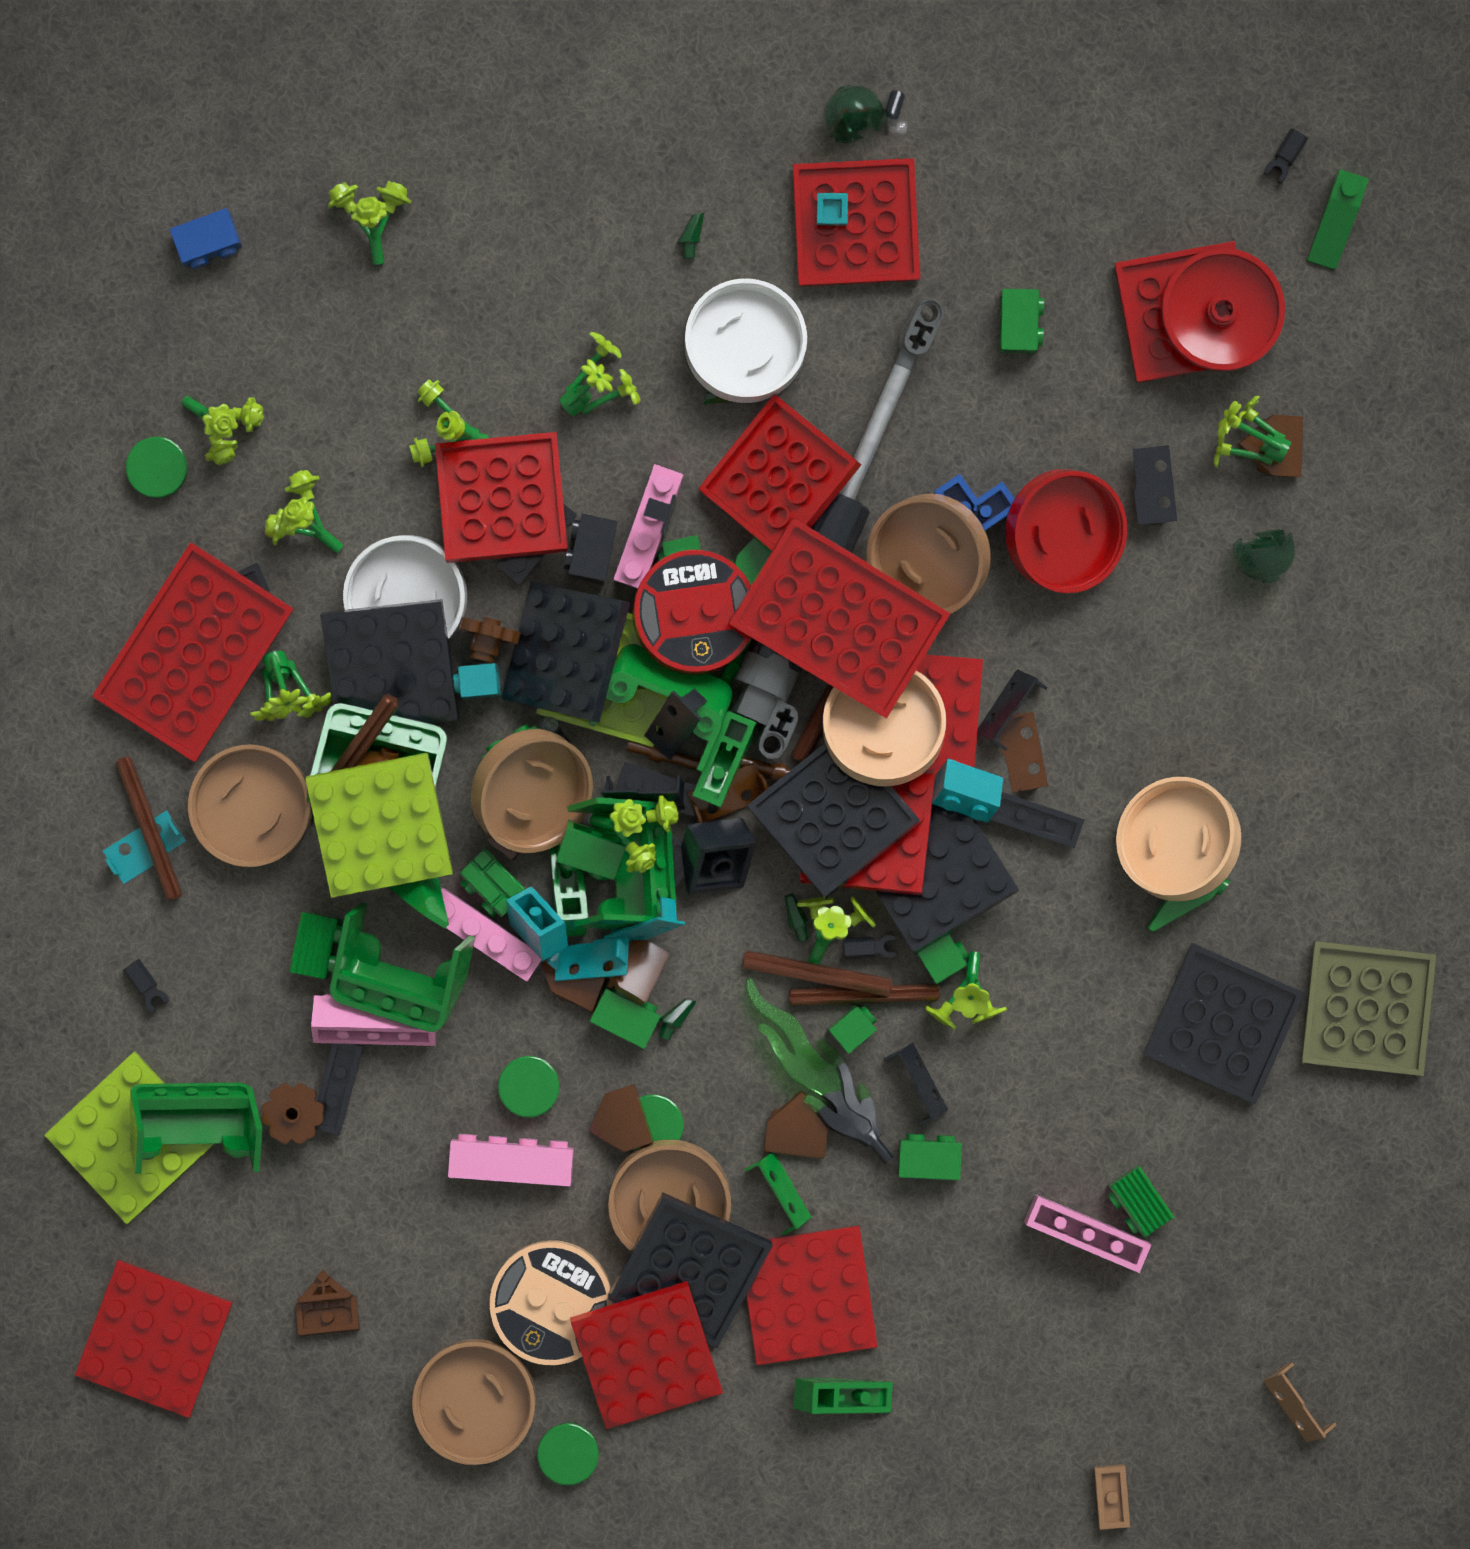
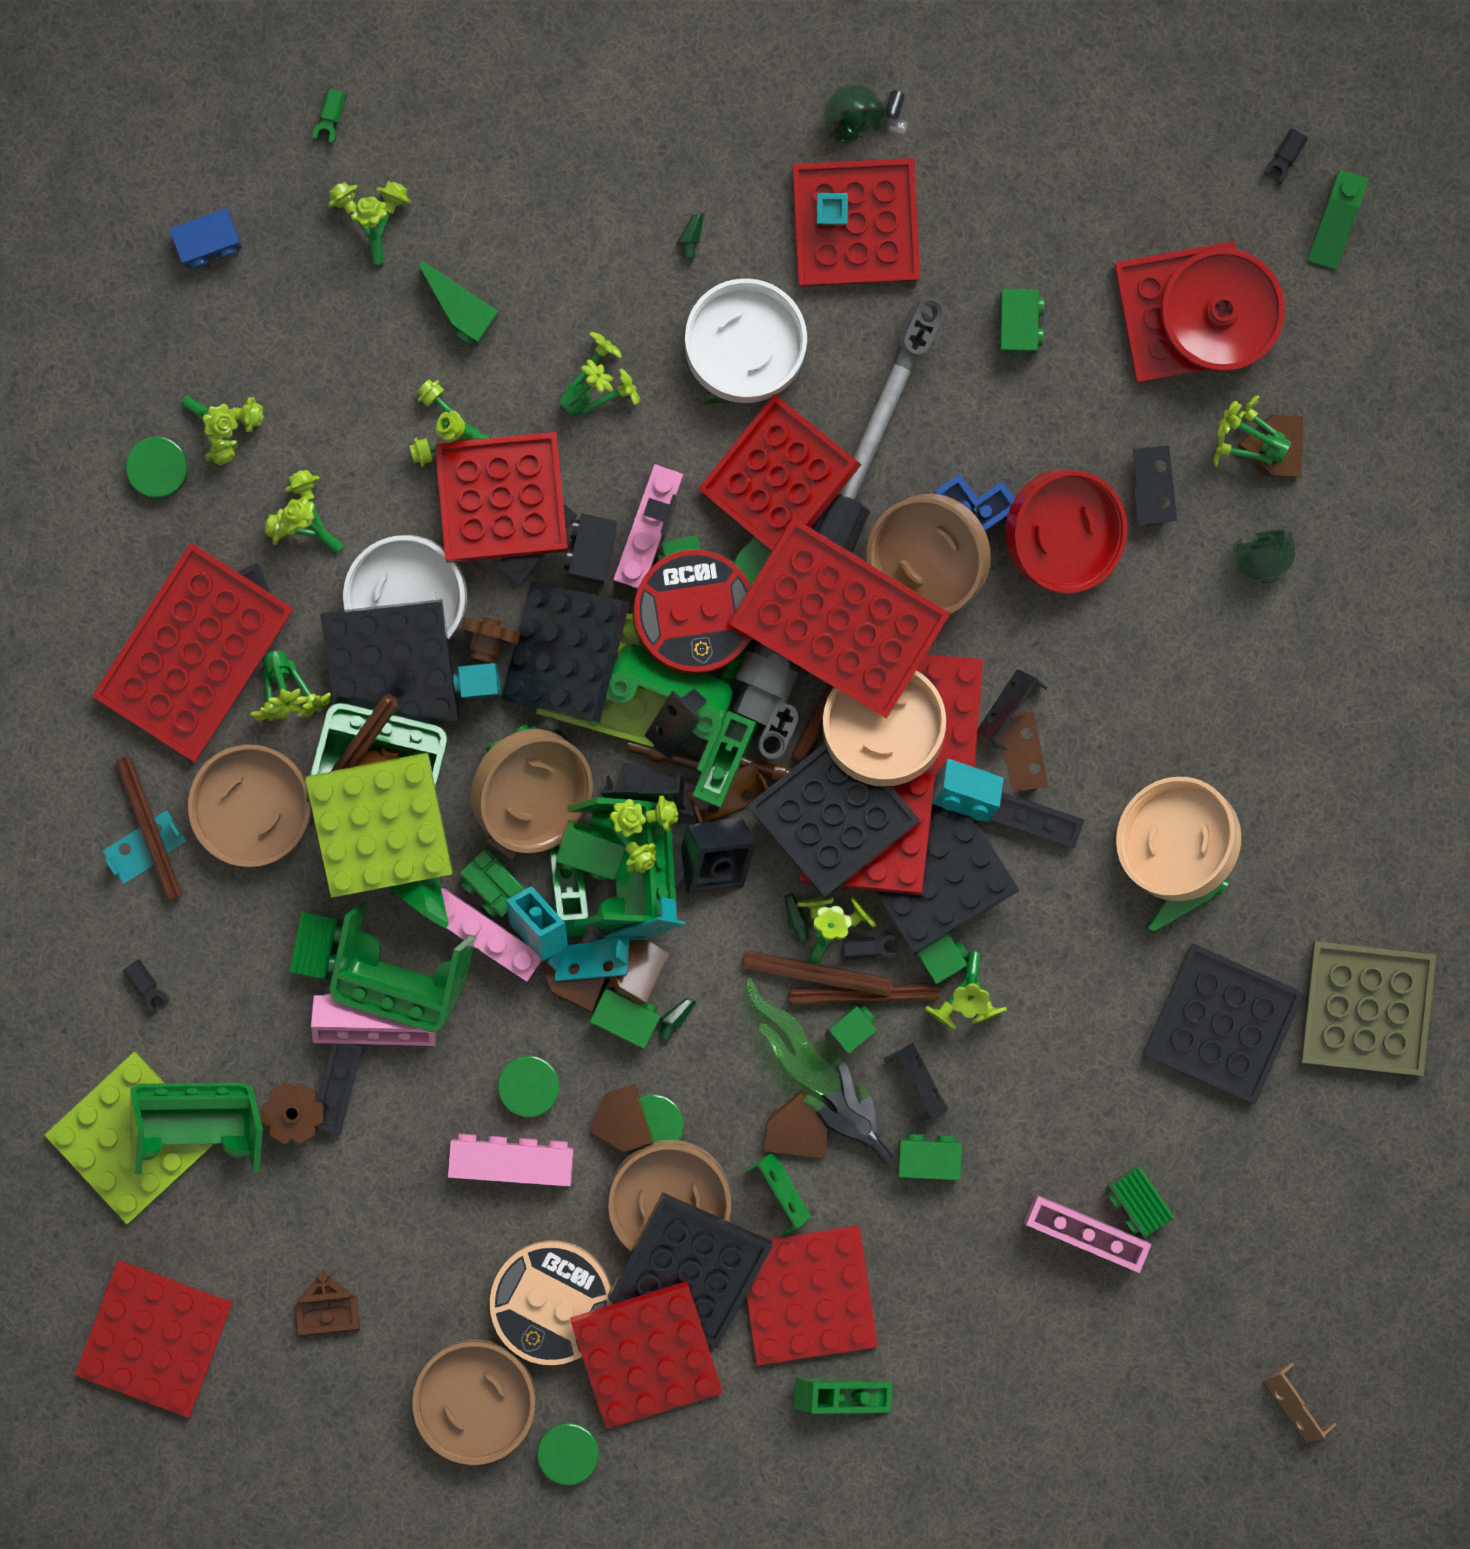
medium nougat plate [1094,1464,1130,1530] -> none
none -> green bar [313,88,347,145]
none -> green slope [419,261,499,345]

